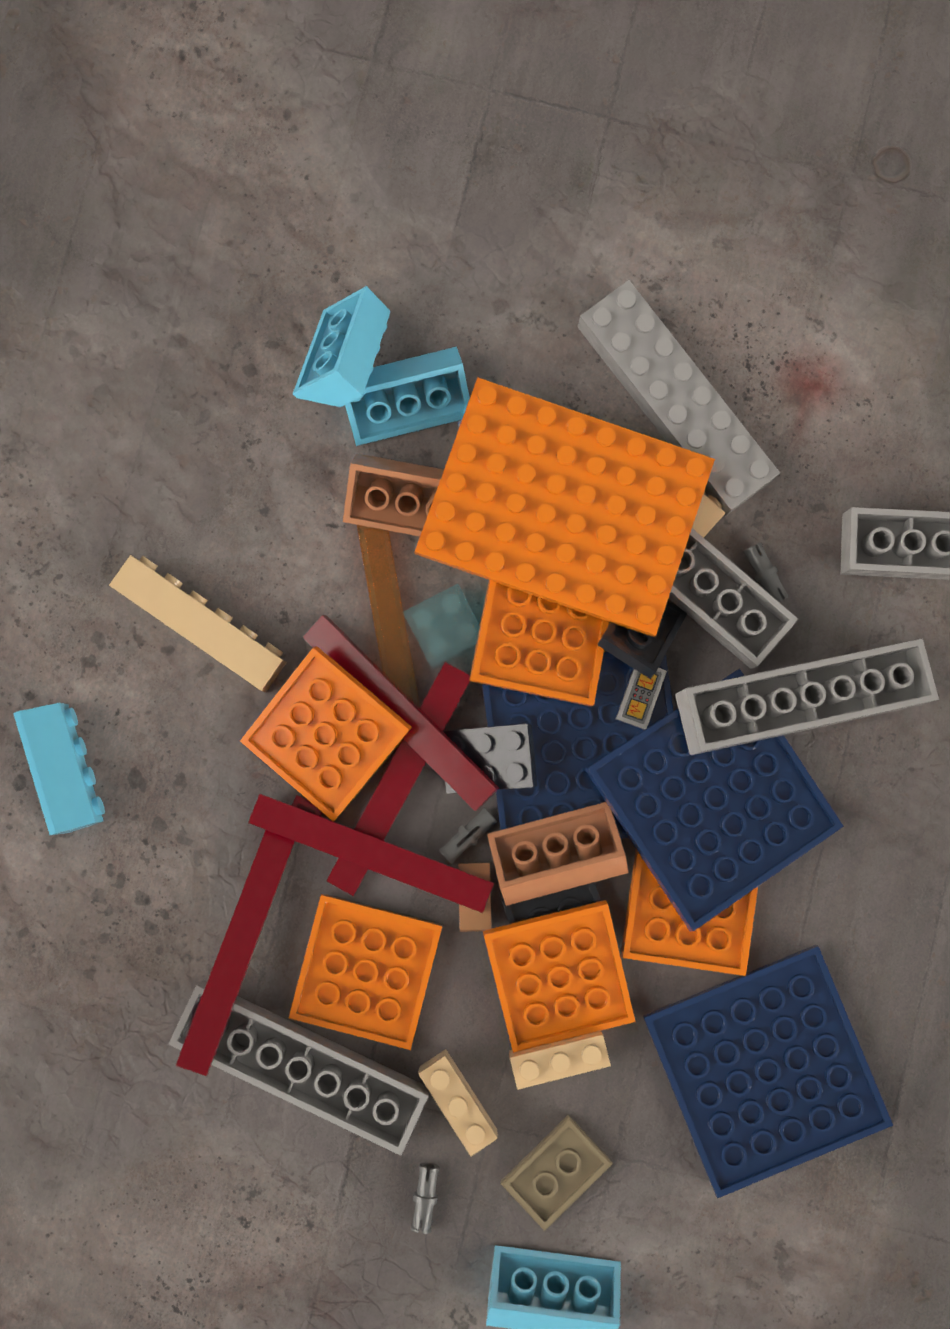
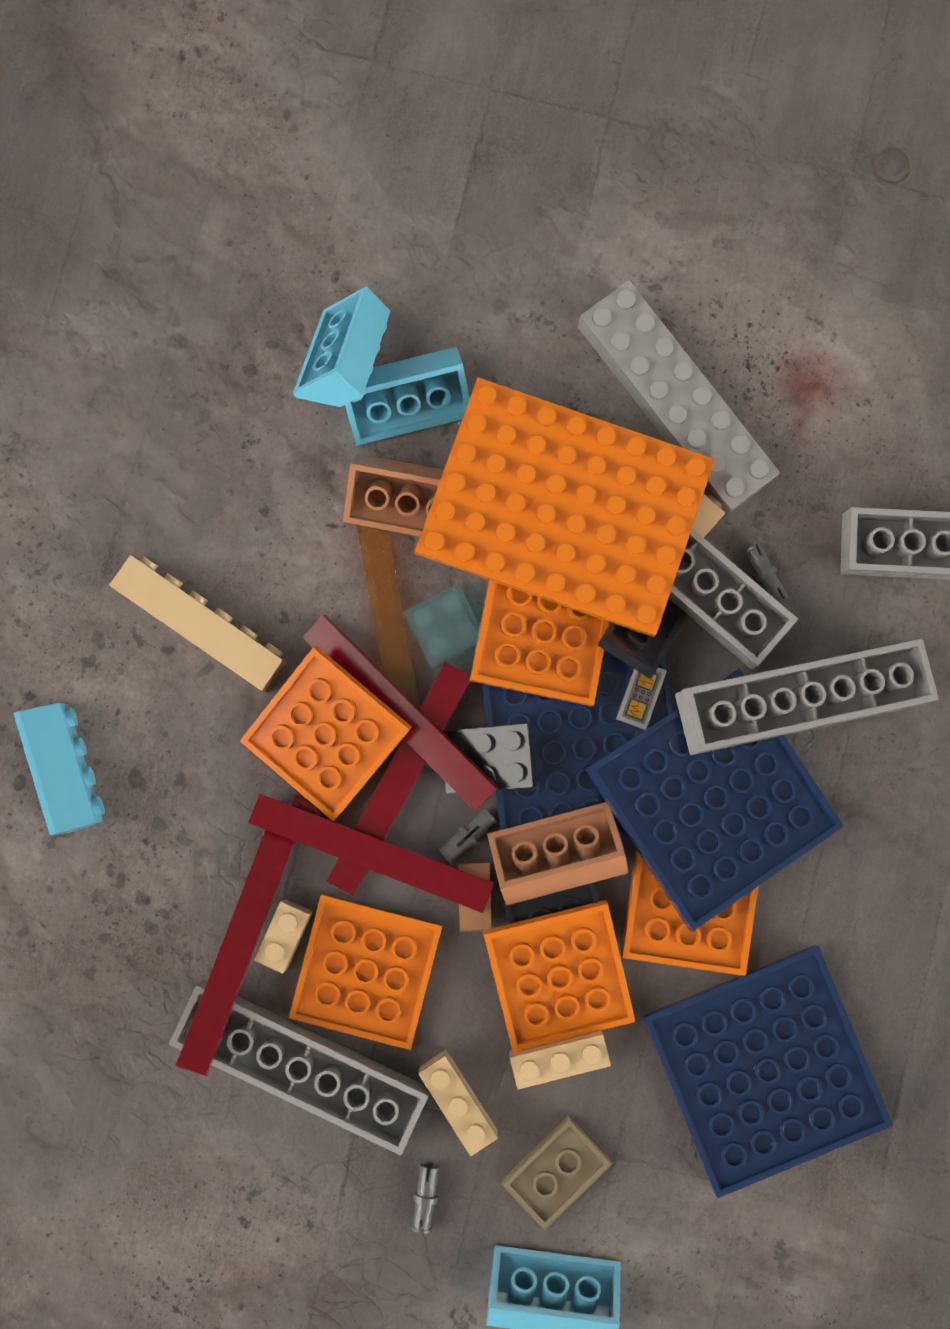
none -> tan brick [254,898,314,973]

